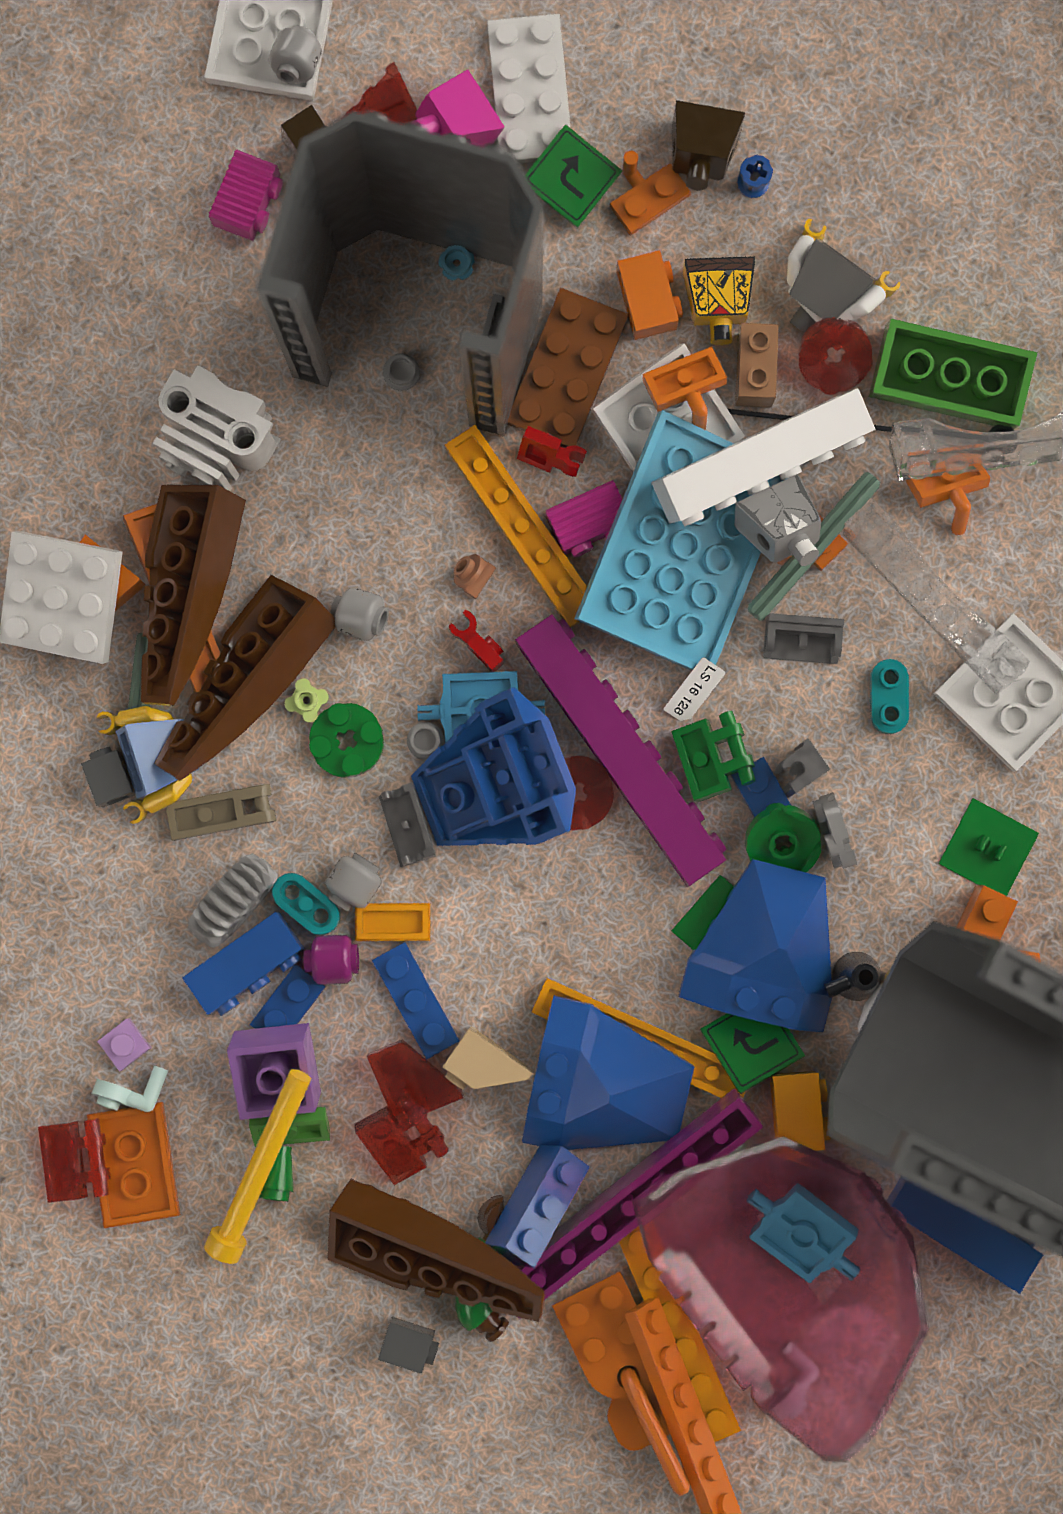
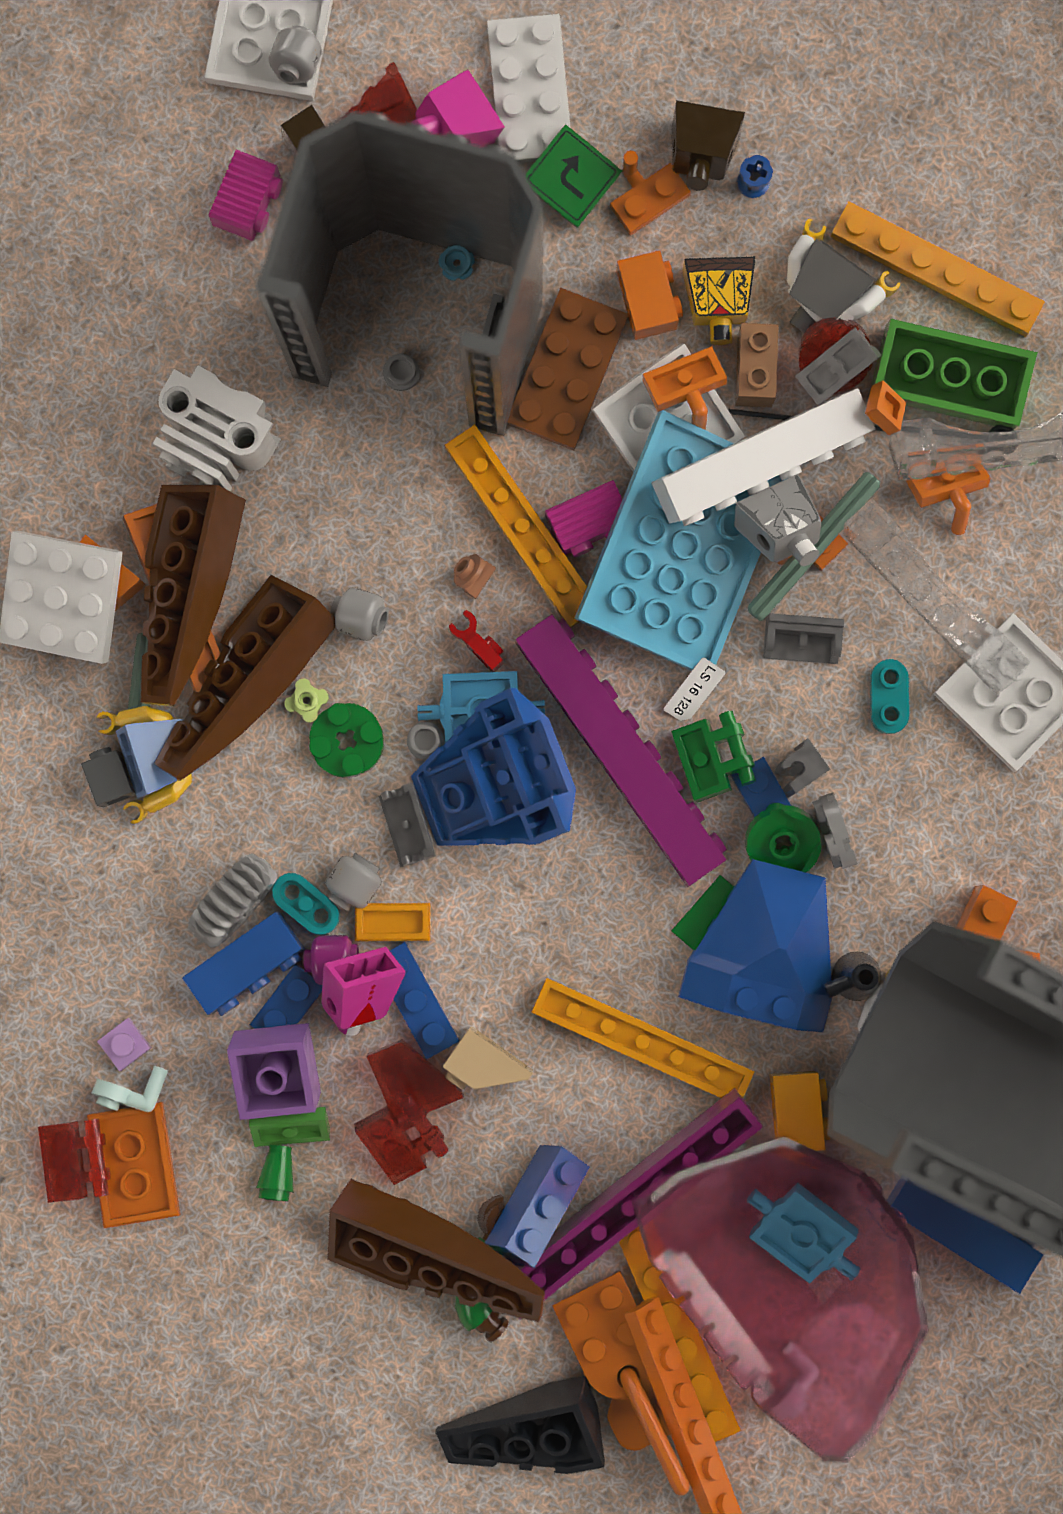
dark tan plate [166,784,276,841] -> none
yellow piece [204,1069,311,1264] -> none
dark grey brick [378,1317,439,1374] -> none
red plate [517,426,587,477] -> none
blue wedge [522,996,694,1150] -> none
clear red plate [564,755,614,831] -> none
green piece [700,1014,805,1094] -> none
green piece [938,798,1039,896] -> none
none -> dark pink torso [321,947,406,1036]
none -> black wedge [435,1376,605,1474]
none -> flat silver hinge [795,327,881,406]
none -> light orange plate [830,201,1045,337]
none -> orange plate [865,380,906,436]

